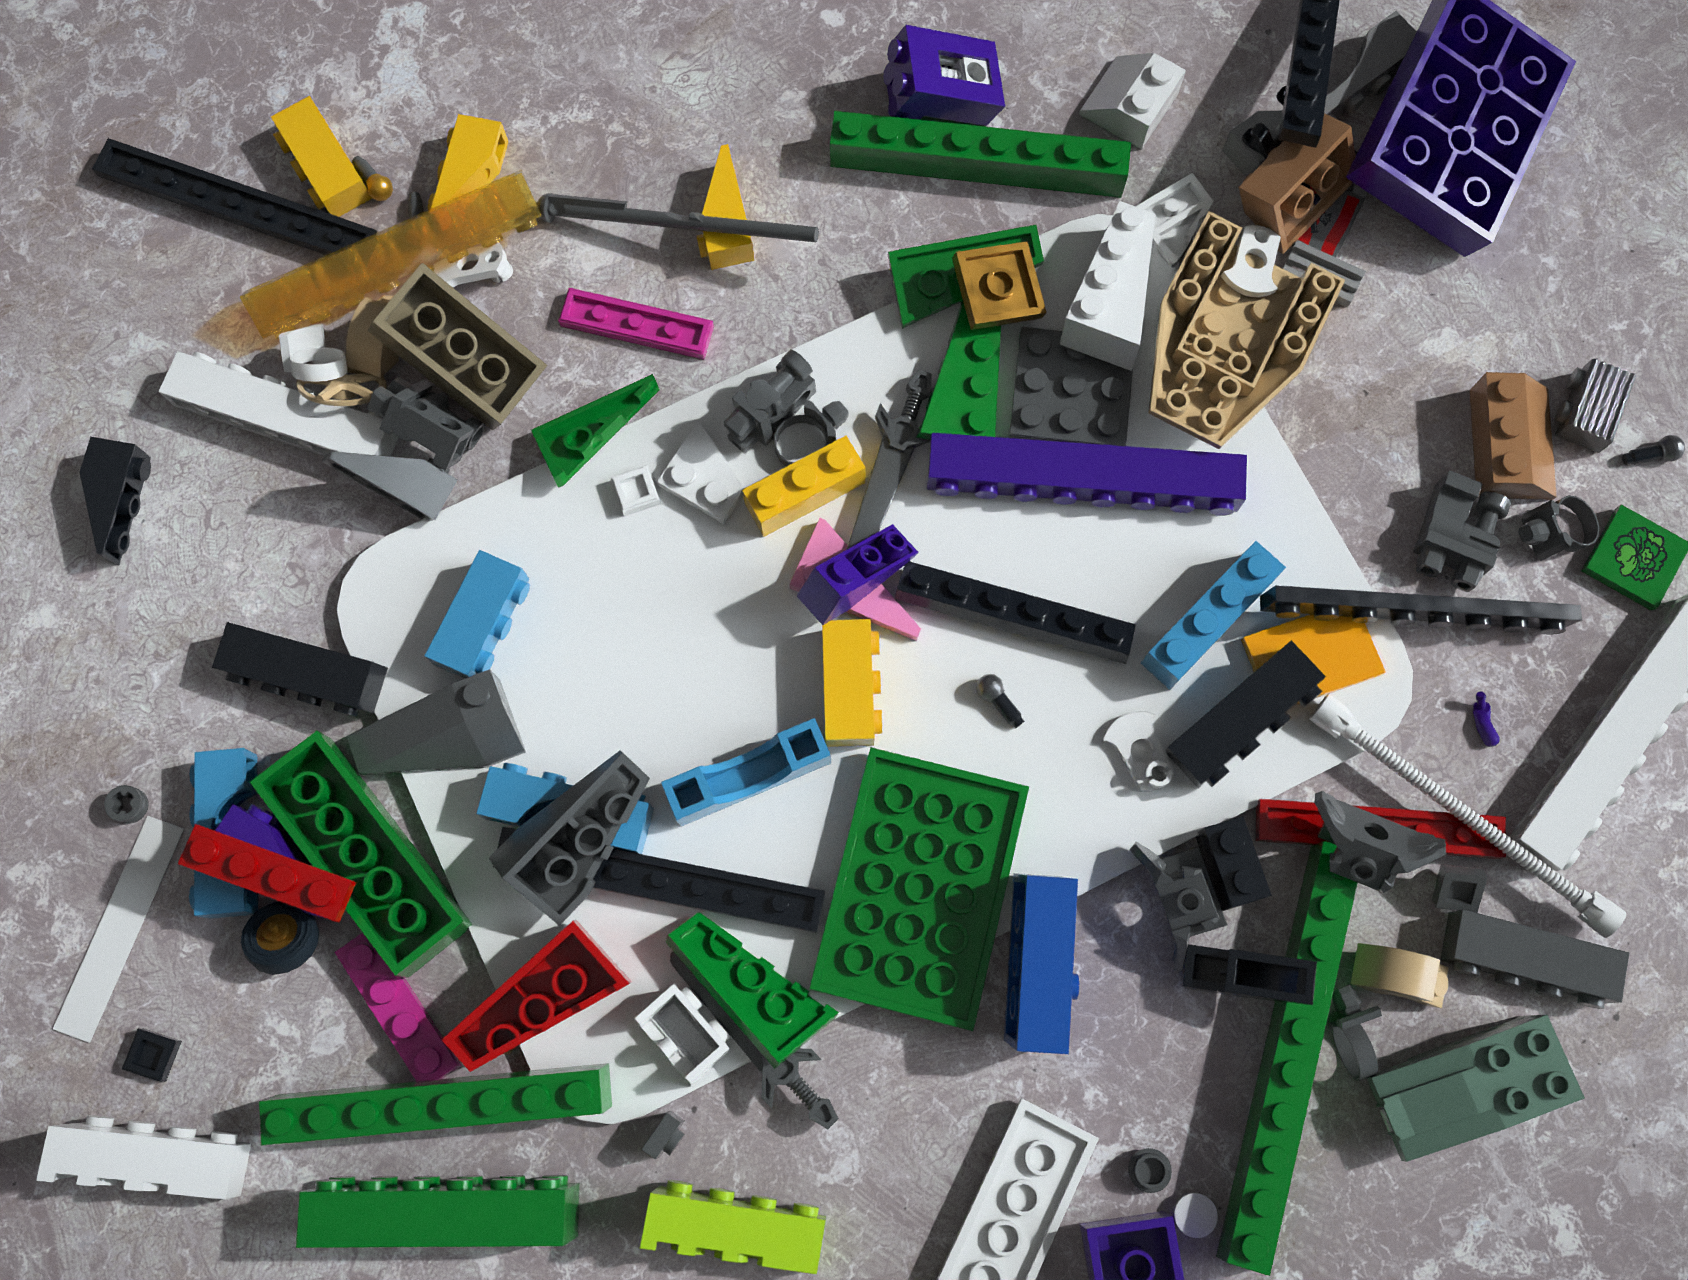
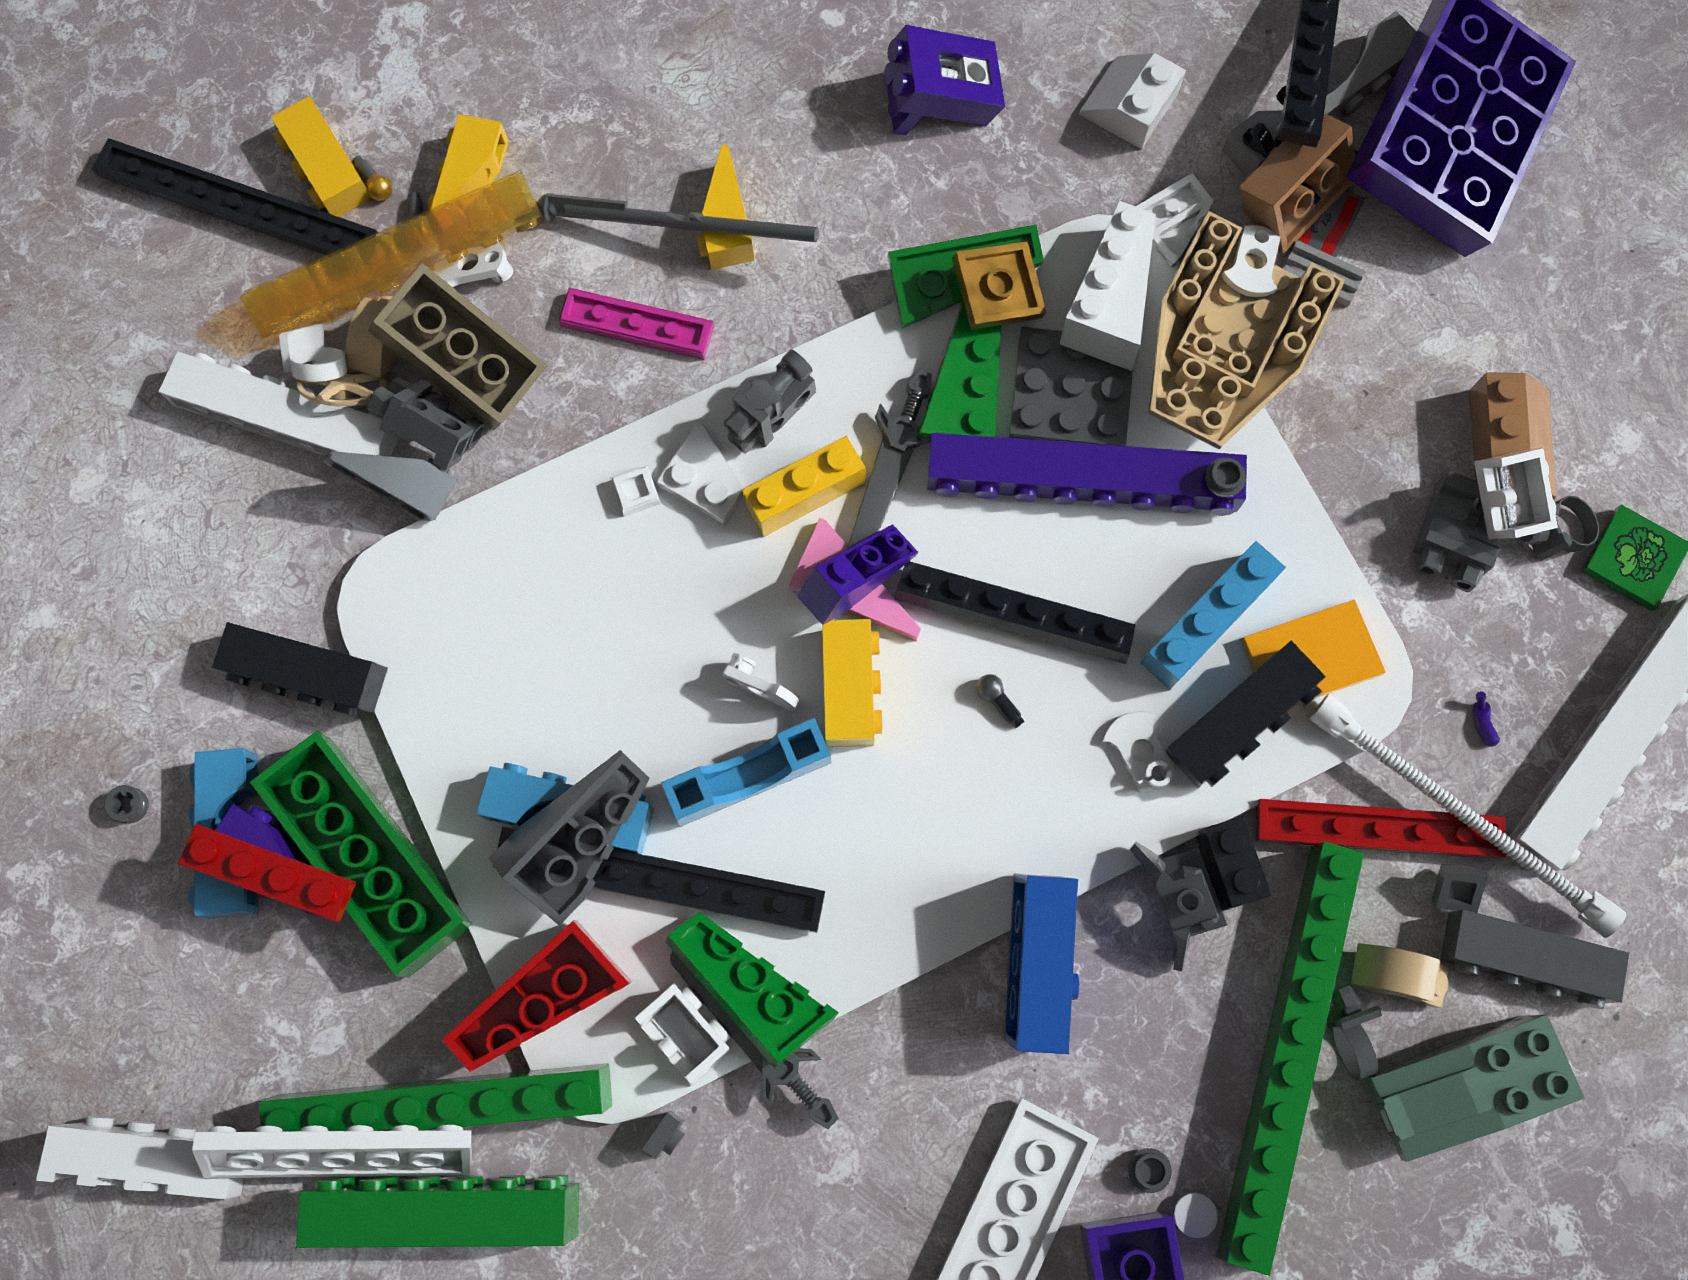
white sticker [53,816,184,1043] -> none
black slope [79,436,151,565] -> none
black tile [122,1028,182,1082] -> none
black wheel [240,901,319,975] -> none
dark pink plate [334,933,461,1082] -> none
dark grey wedge [346,669,526,775] -> none
dark azure brick [425,550,530,679] -> none
green wing [531,374,660,488] -> none
lime wedge [640,1180,826,1275] -> none
dark grey piece [774,399,849,467] -> none
green plate [809,747,1029,1032] -> none
green brick [830,111,1131,198] -> none
black slope [1183,944,1317,1005] -> none
black plate [1260,585,1582,635] -> none
dark grey piece [1314,791,1446,893] -> none
dark grey brick [1554,358,1636,453] -> none
piece [1622,435,1685,465] -> none
none -> white plate [192,1125,472,1178]
none -> white piece [722,653,799,711]
none -> dark grey plate [1205,458,1246,497]
none -> white window [1474,448,1558,539]

